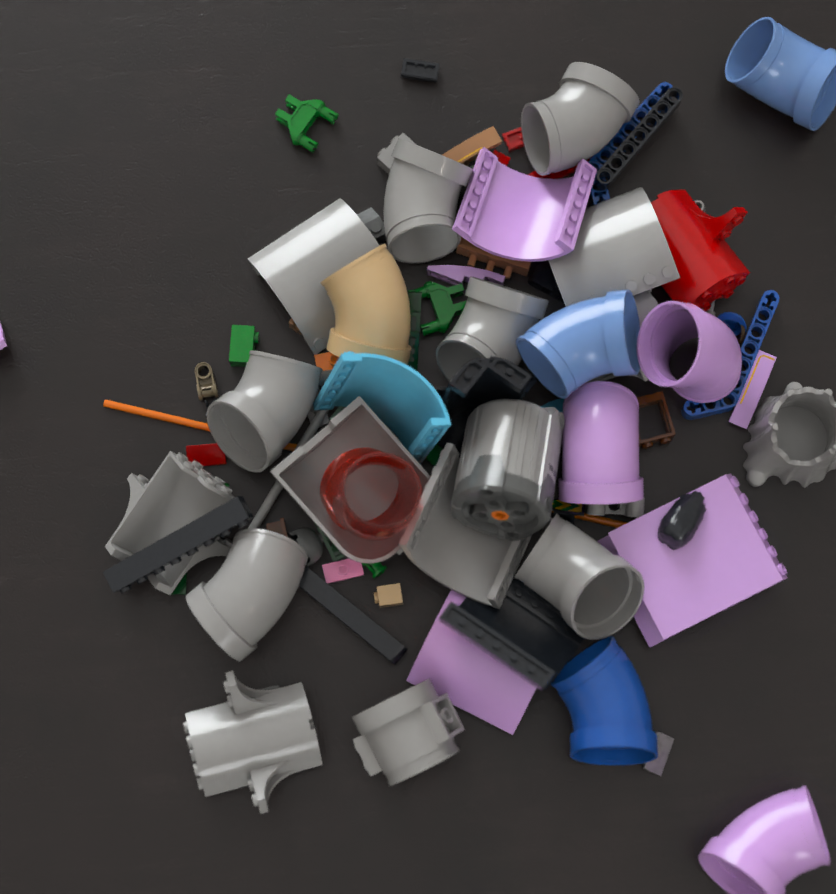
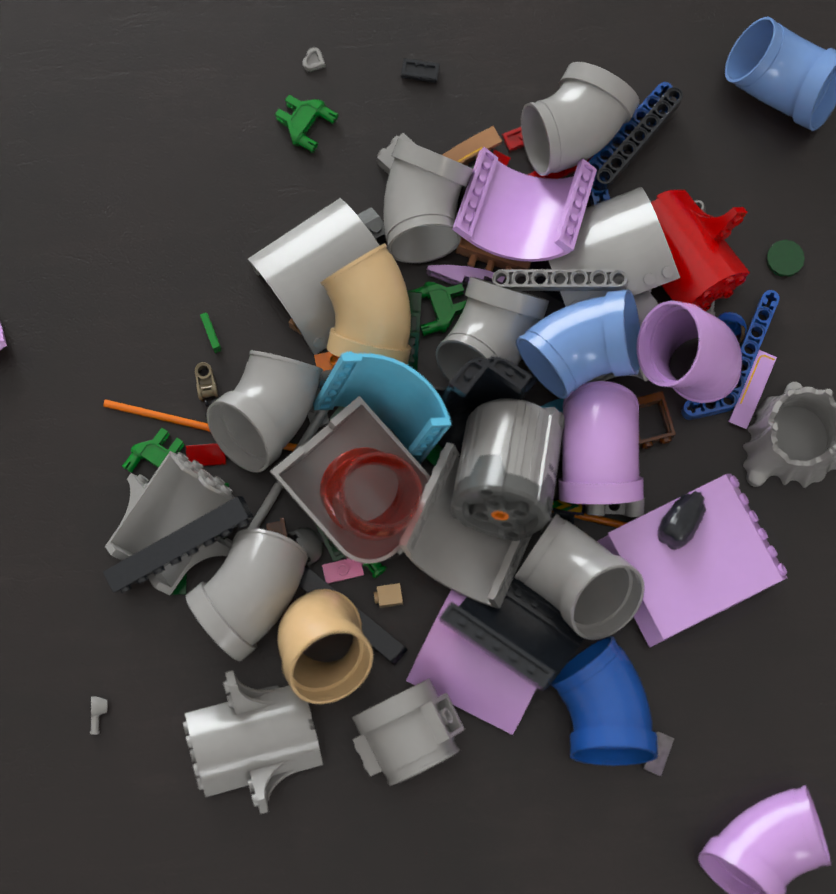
green brick [229,325,259,367] -> none
none -> light grey bar [90,696,107,734]
none -> green connector [122,428,185,473]
none -> green tile [200,312,222,354]
none -> tan cylinder [278,589,373,704]
none -> light grey tile [303,48,325,72]
none -> light grey beam [492,269,628,291]
none -> dark green tile [766,240,805,277]

